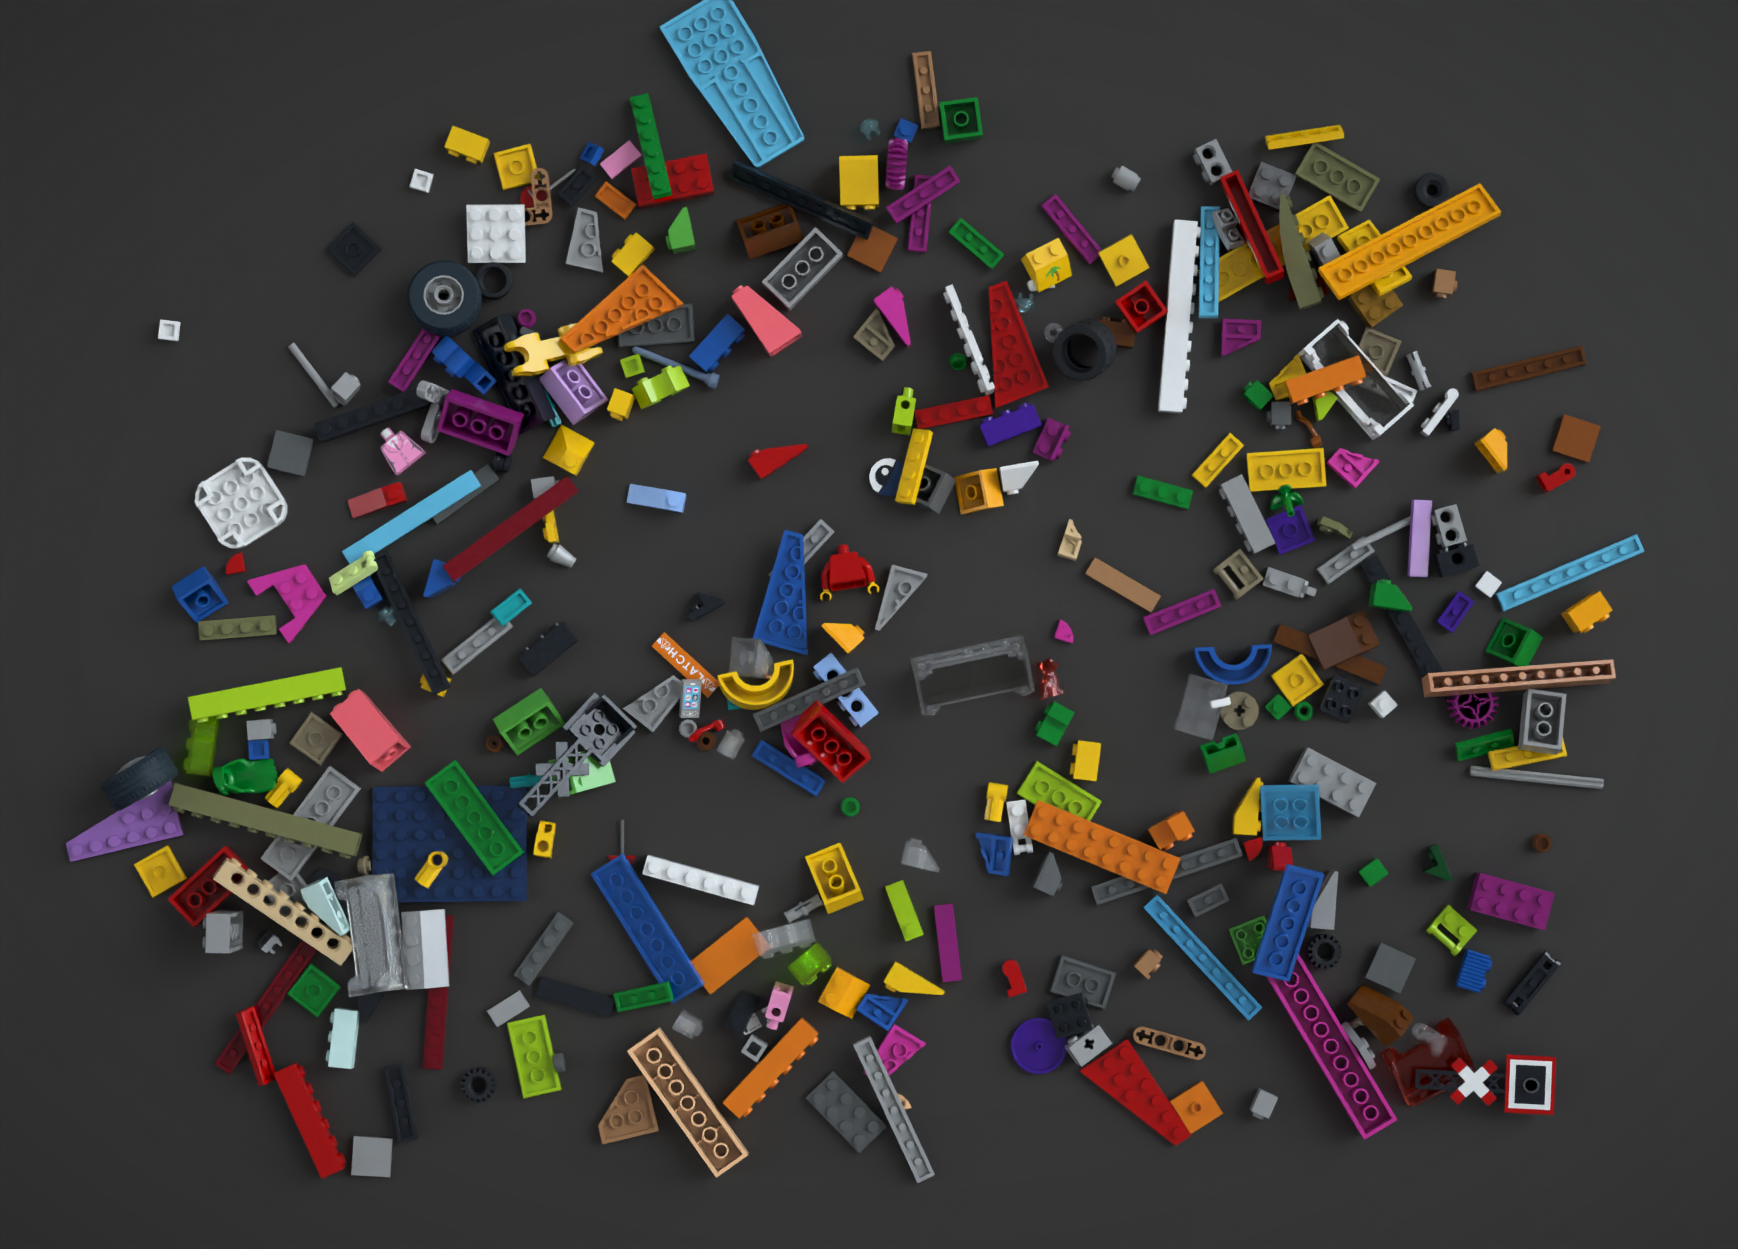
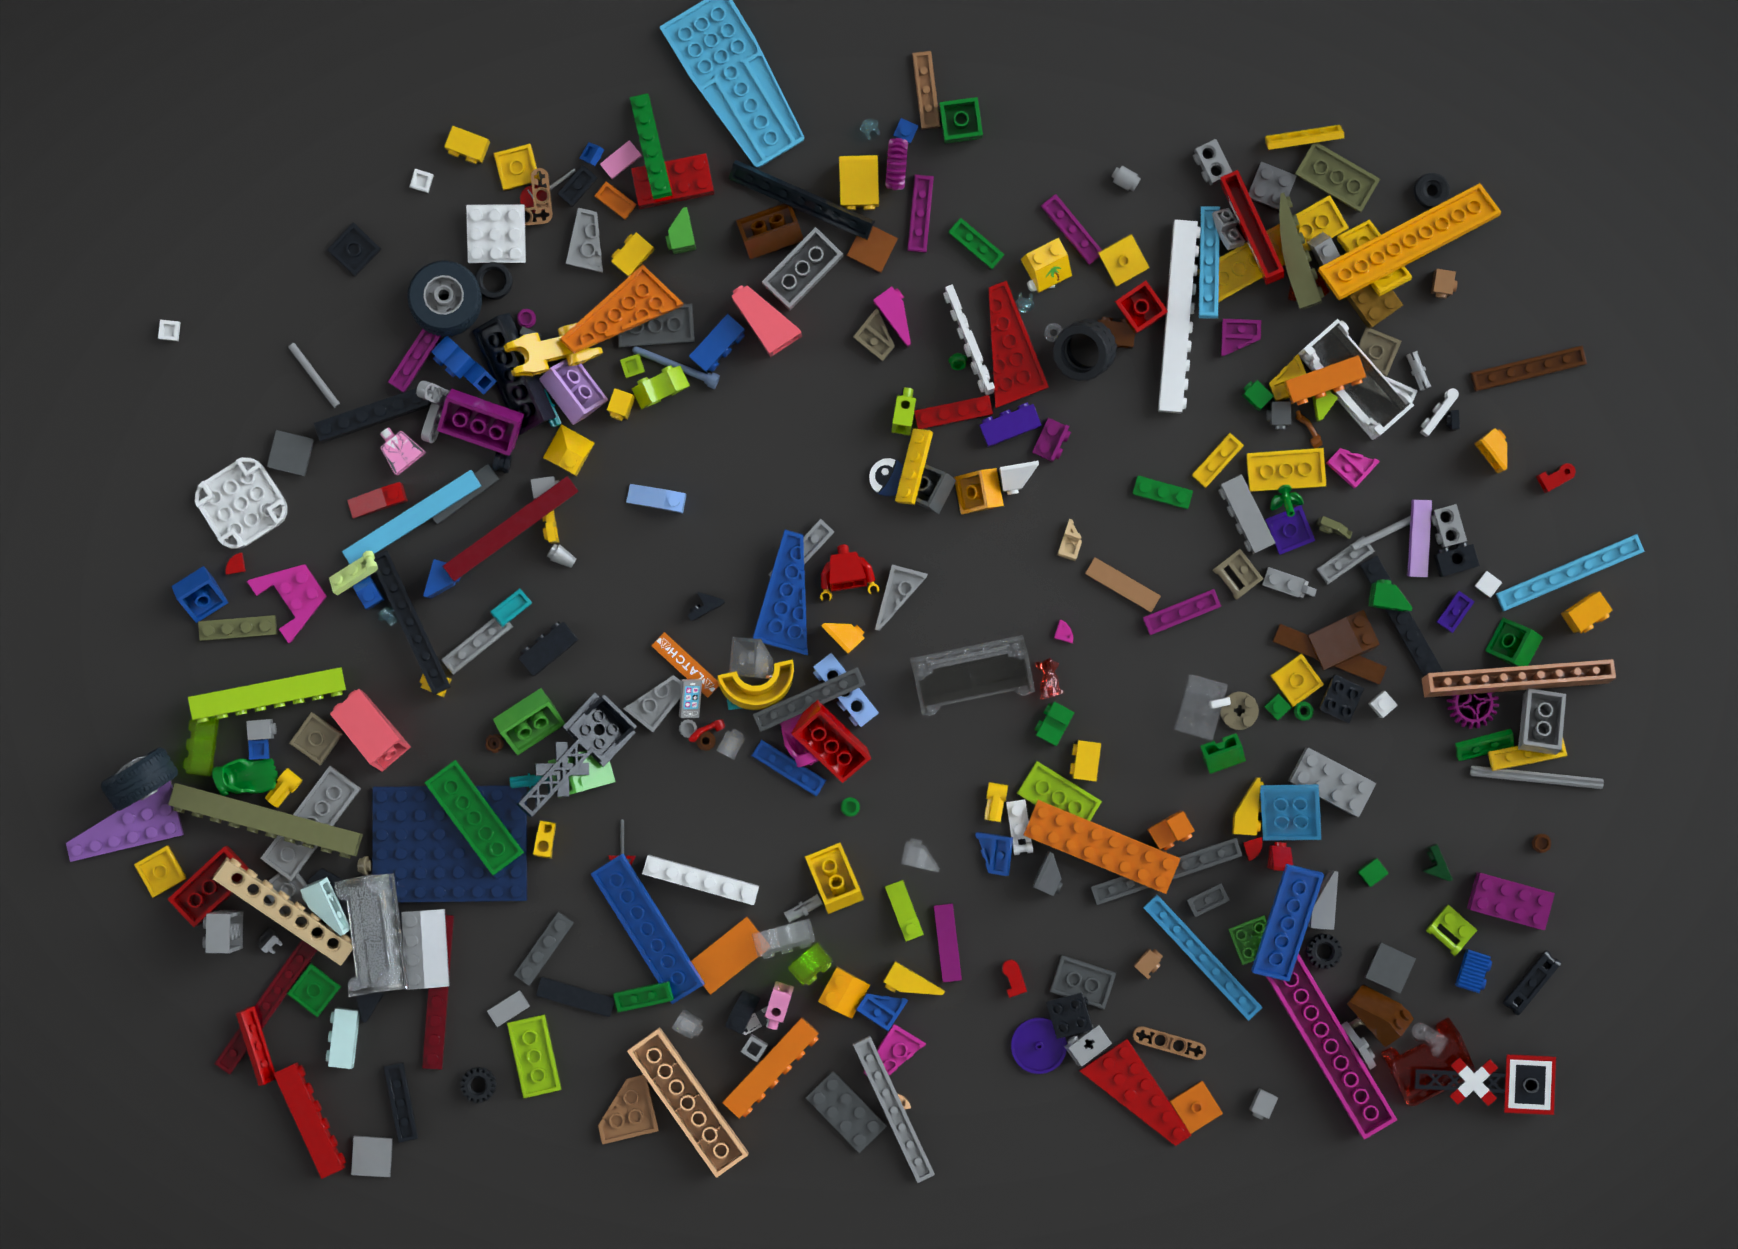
light grey brick [330,372,361,406] -> none
yellow piece [414,851,448,888] -> none
dark grey tile [553,1052,565,1073] -> none
red slope [748,444,809,480] -> none
magenta plate [886,166,961,224] -> none
blue brick [1193,644,1272,685] -> none
dark orange tile [1552,414,1601,463] -> none

